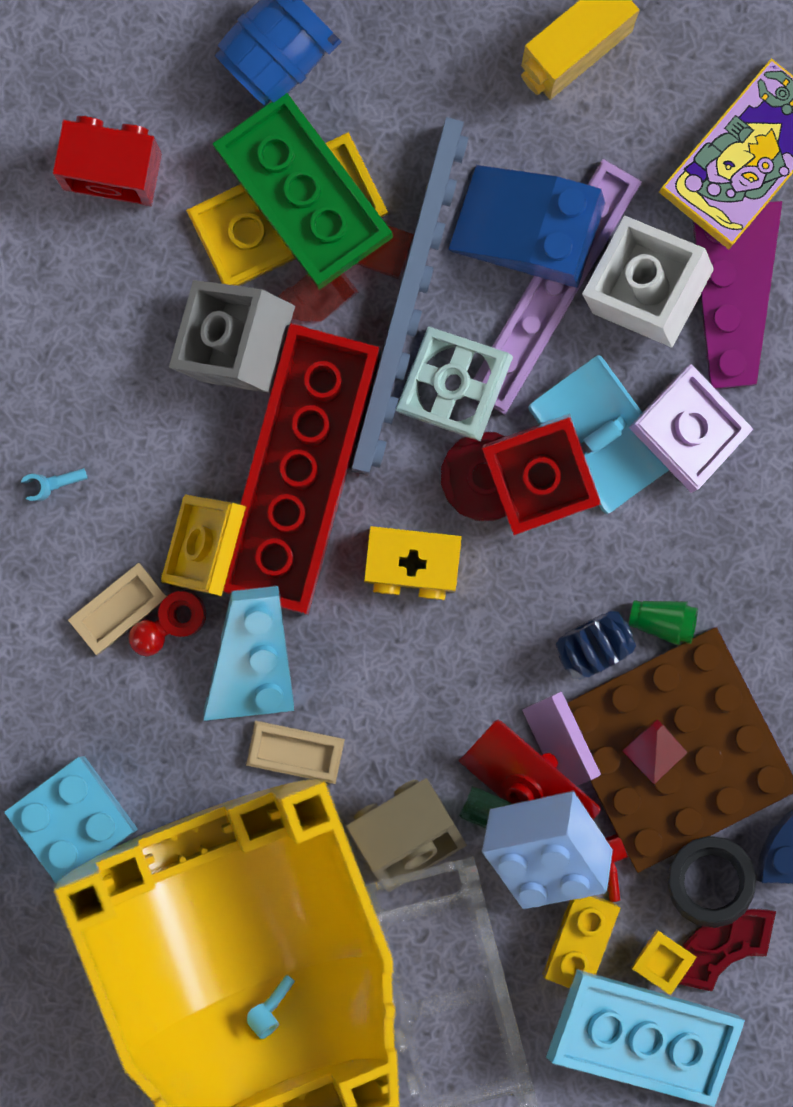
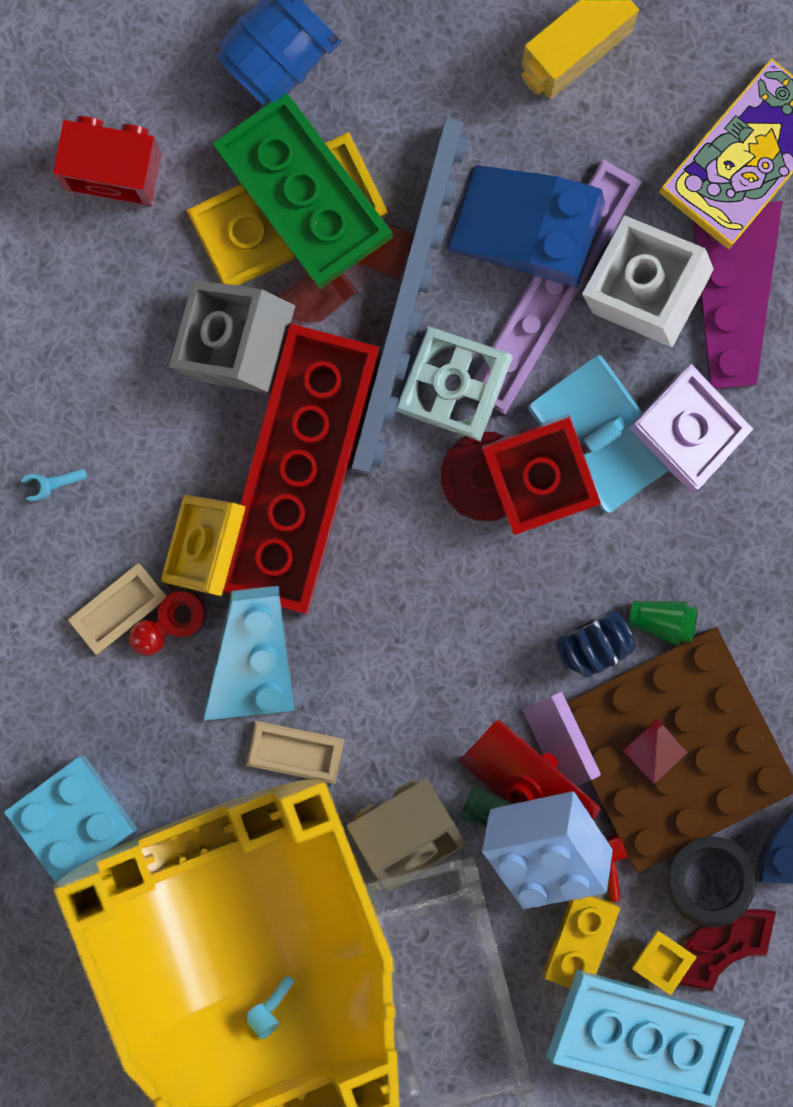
yellow brick [364,526,462,600] -> none

